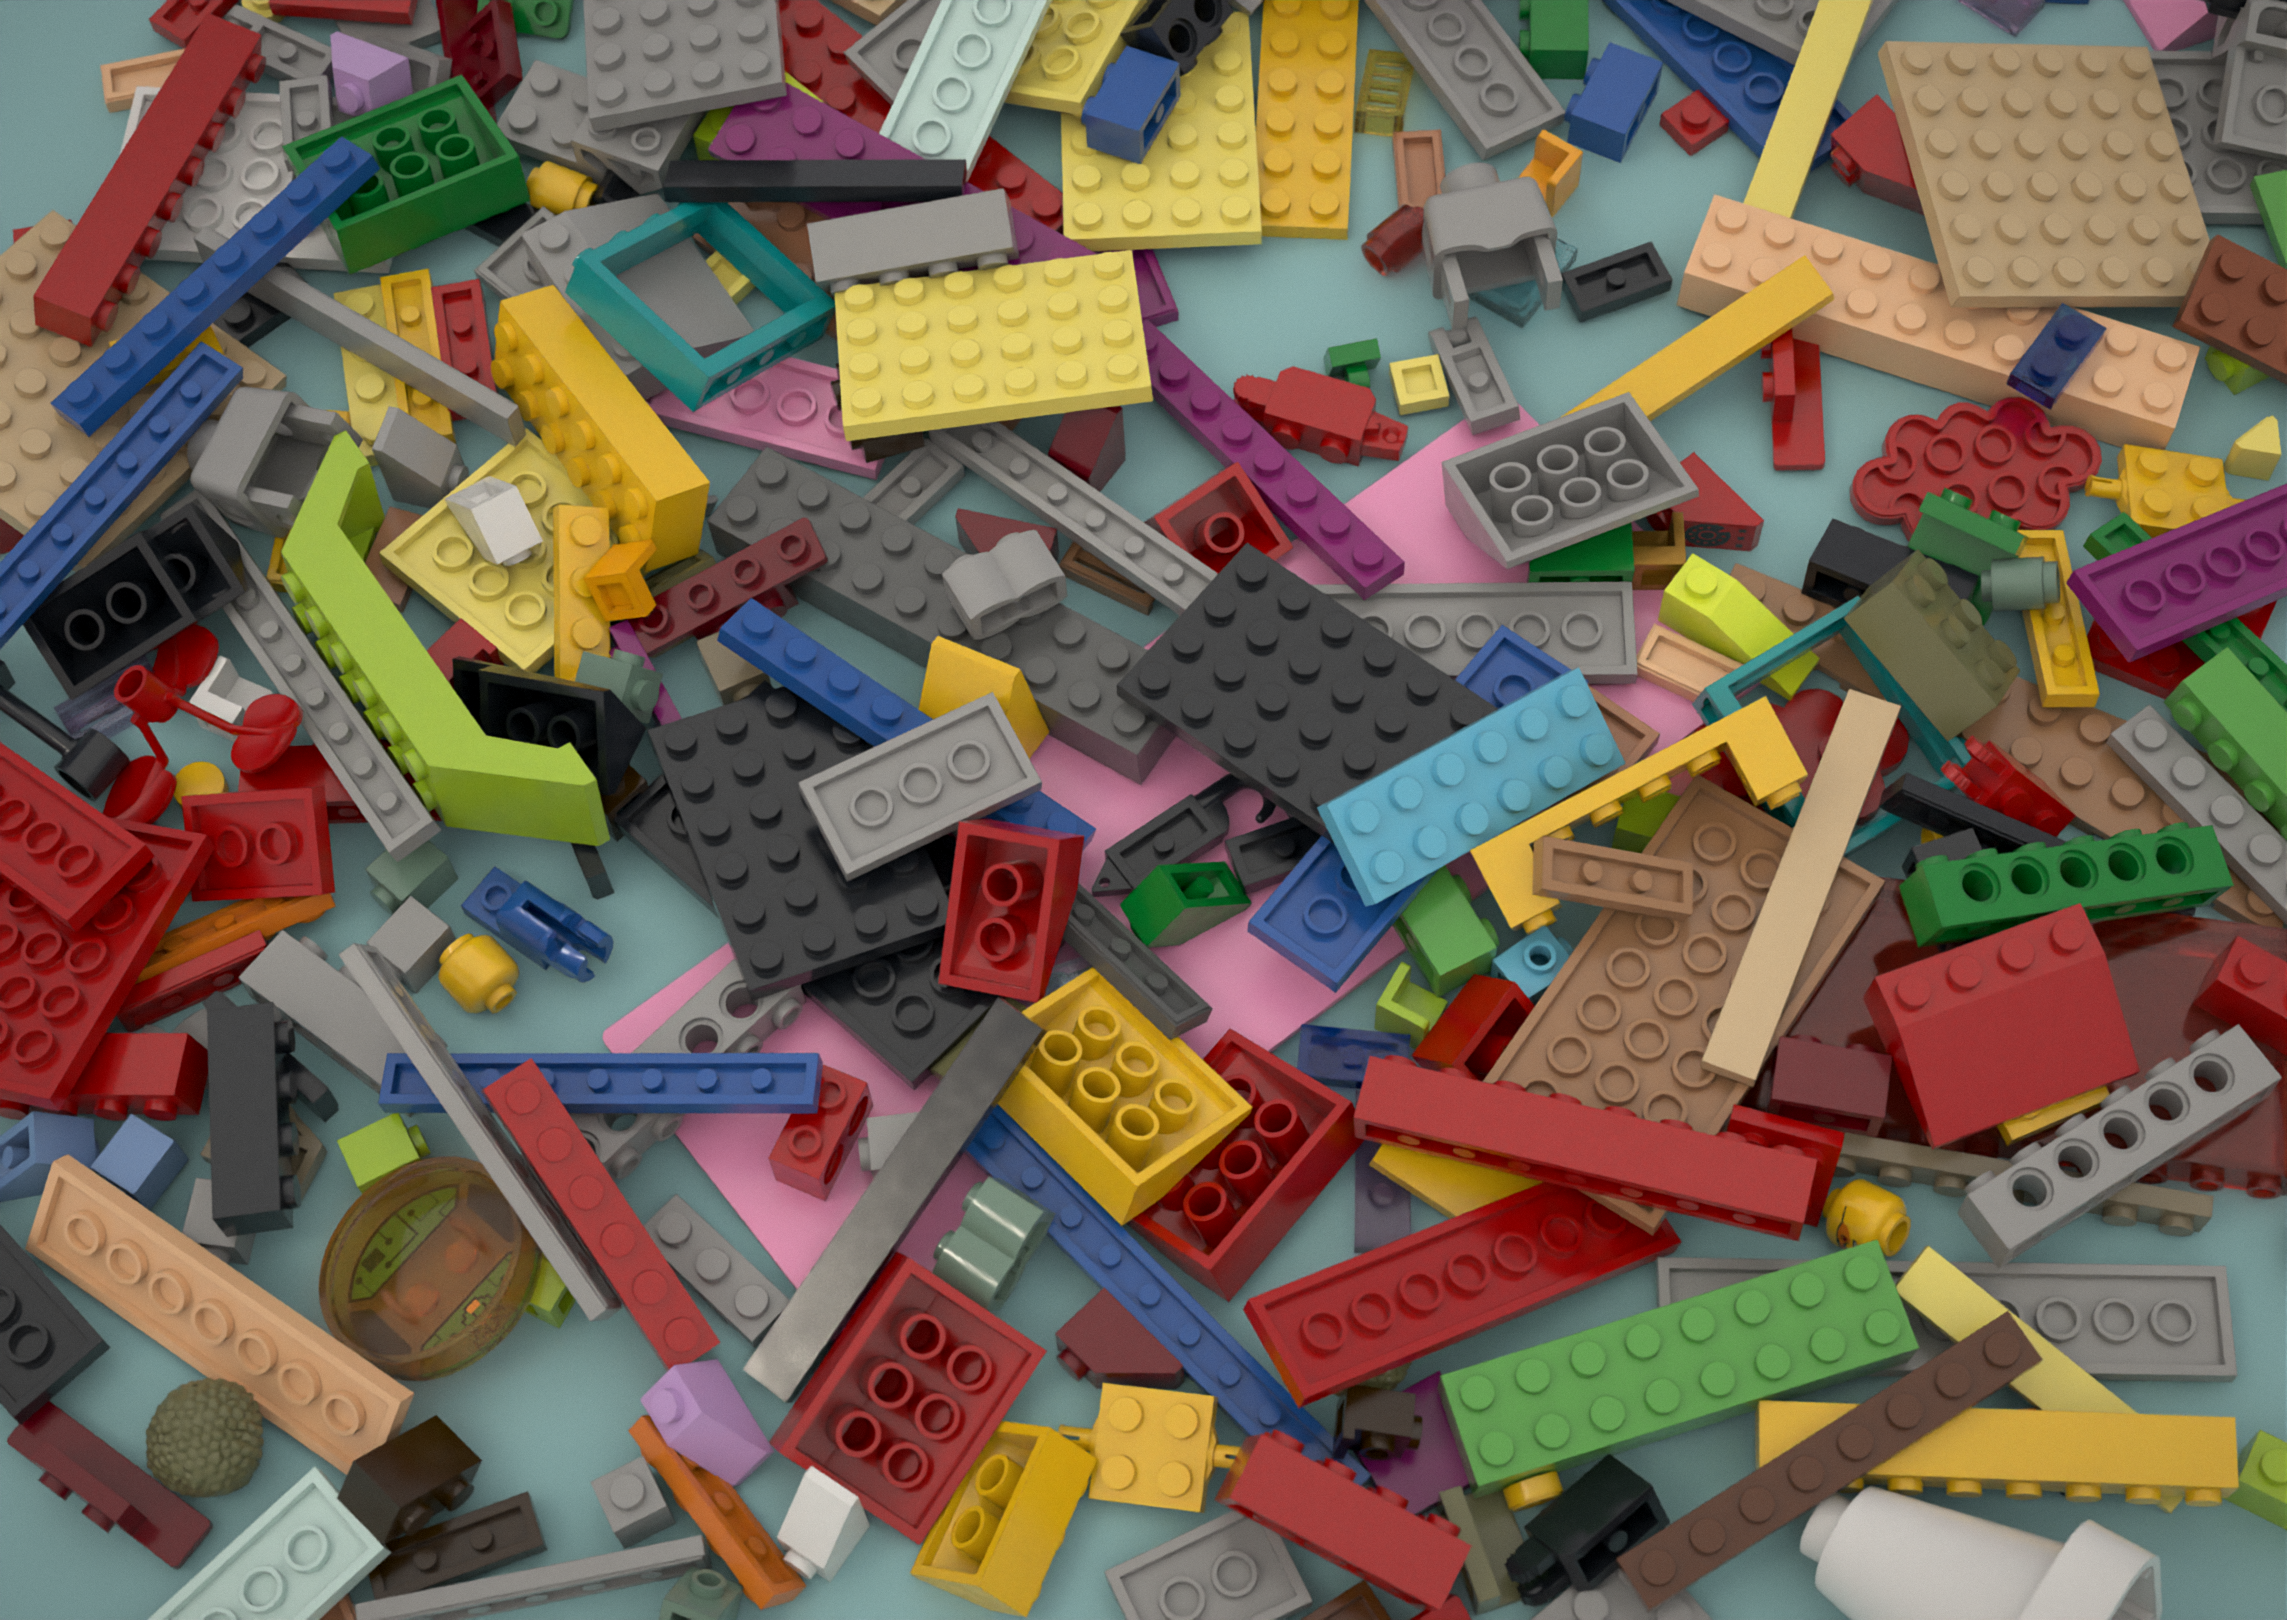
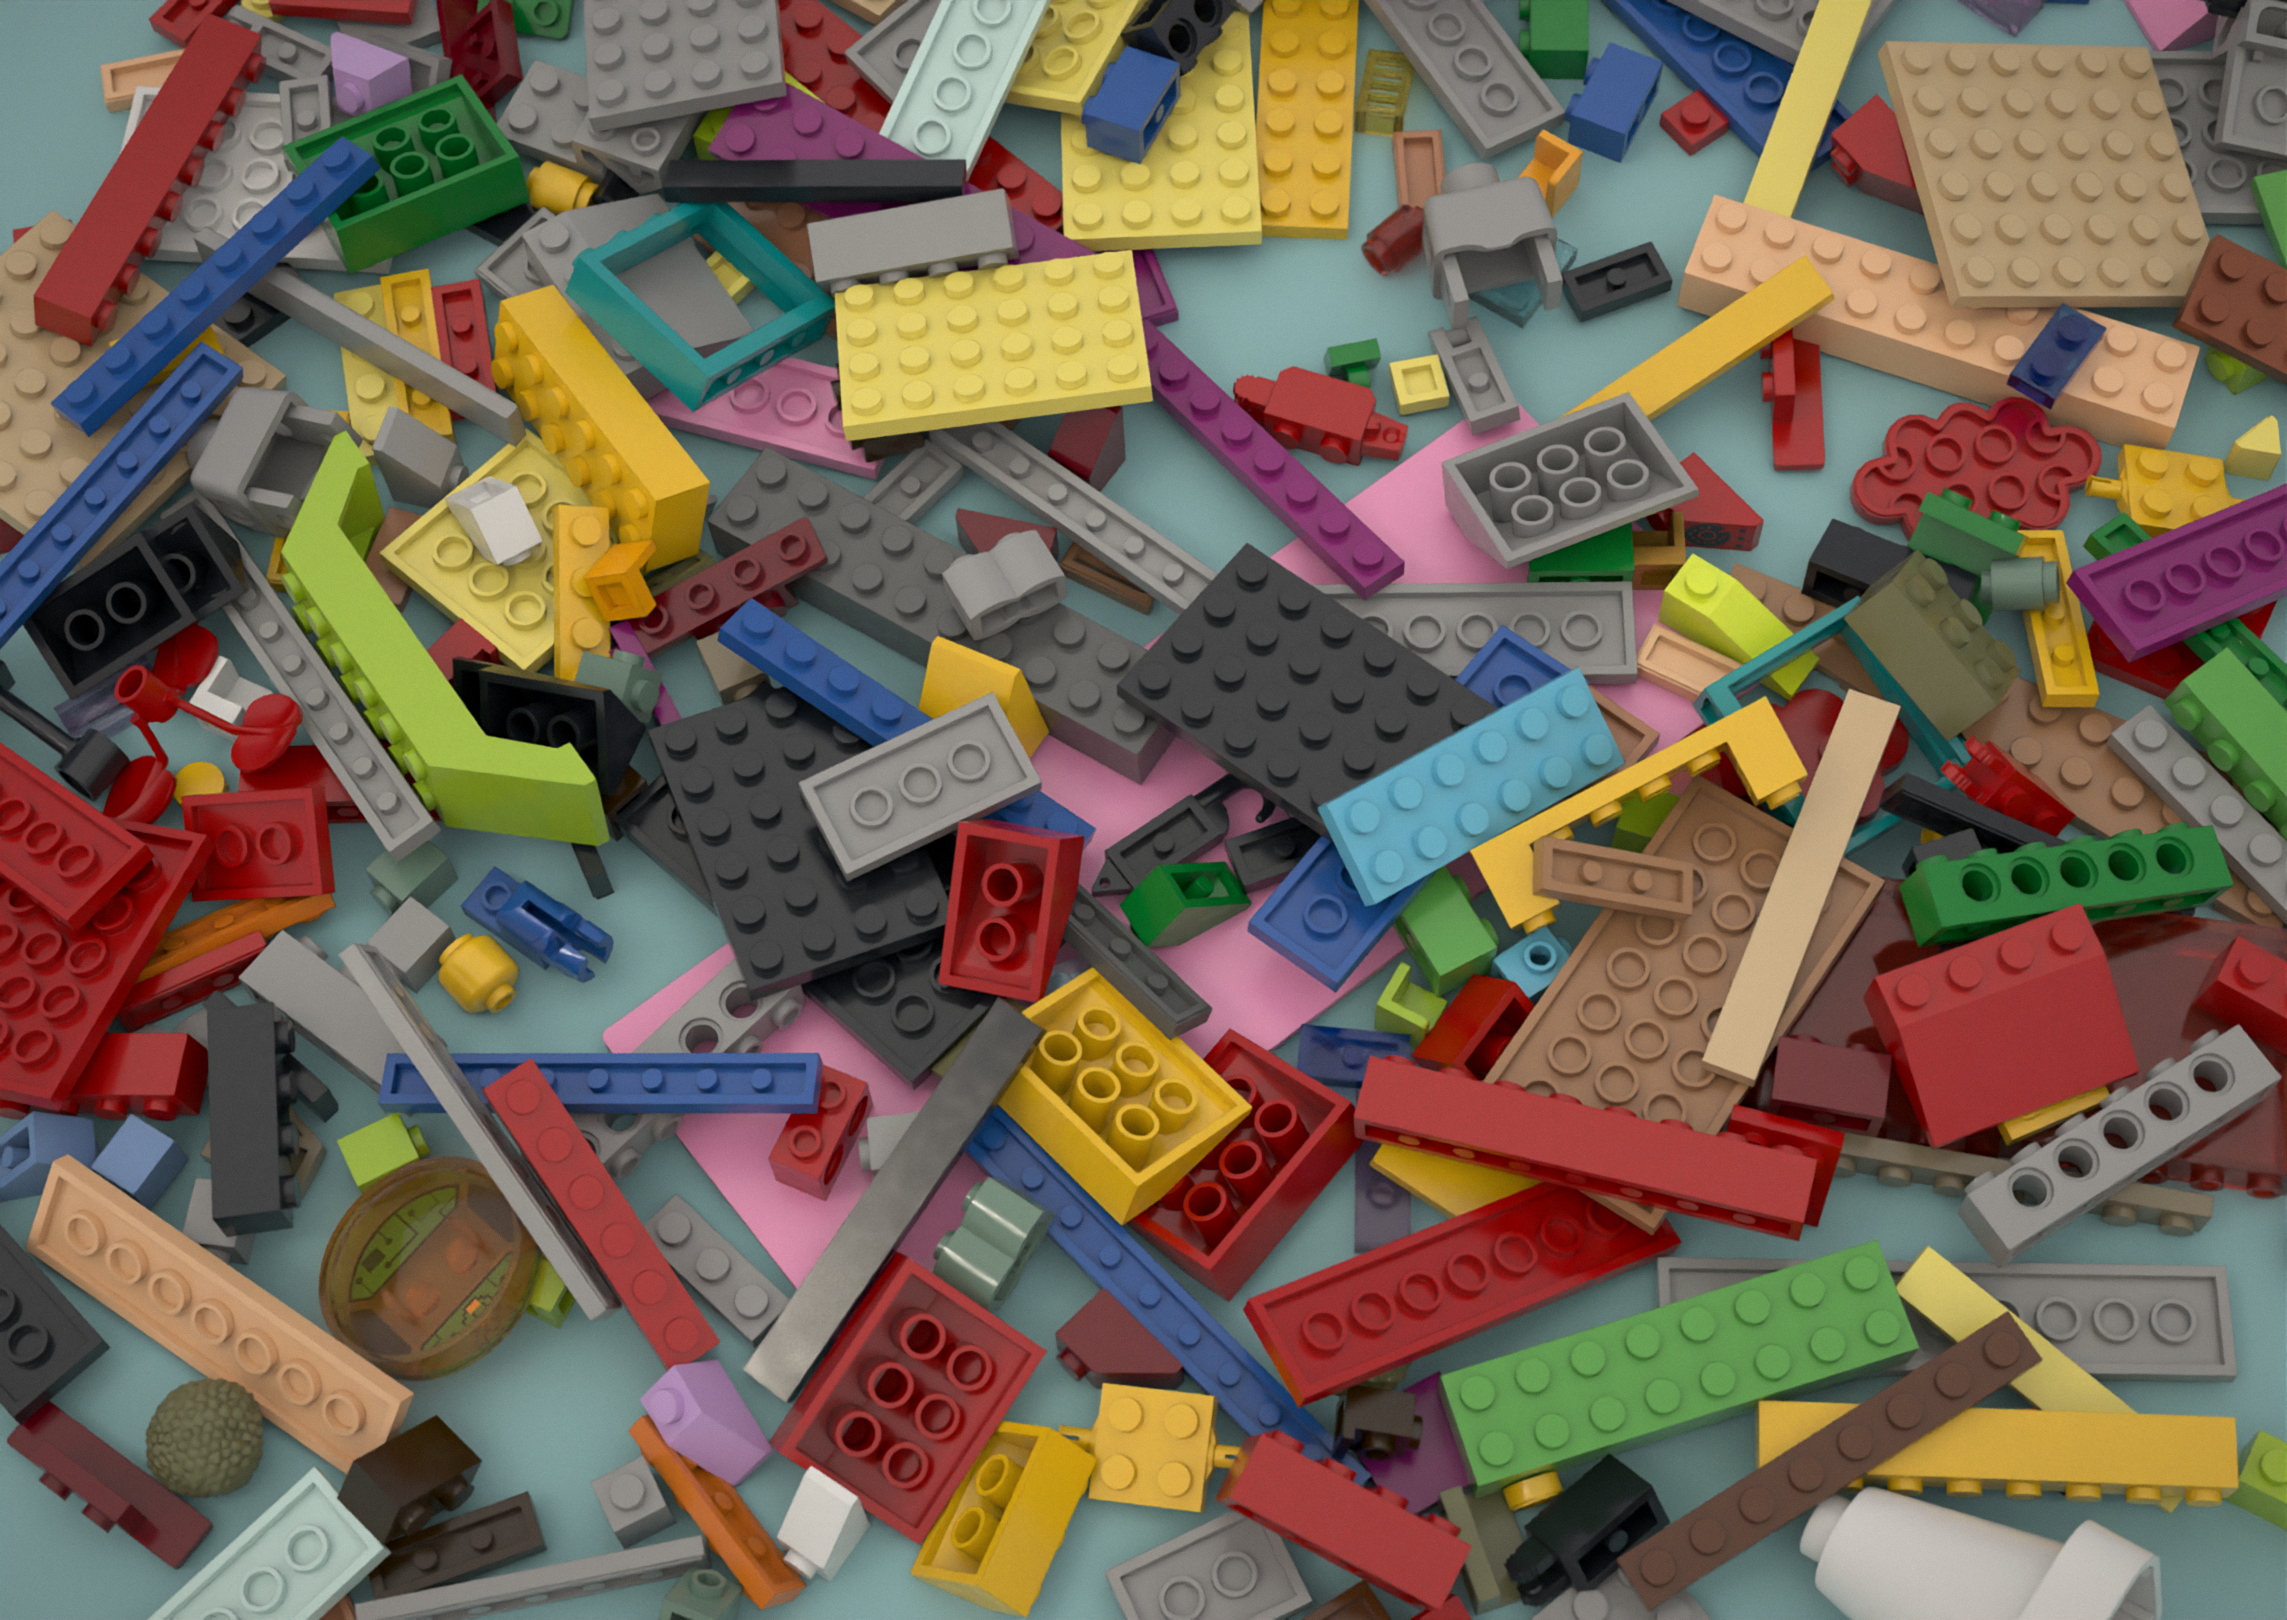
red slope [1144,461,1294,574] -> none
yellow head [1823,1179,1911,1257] -> none

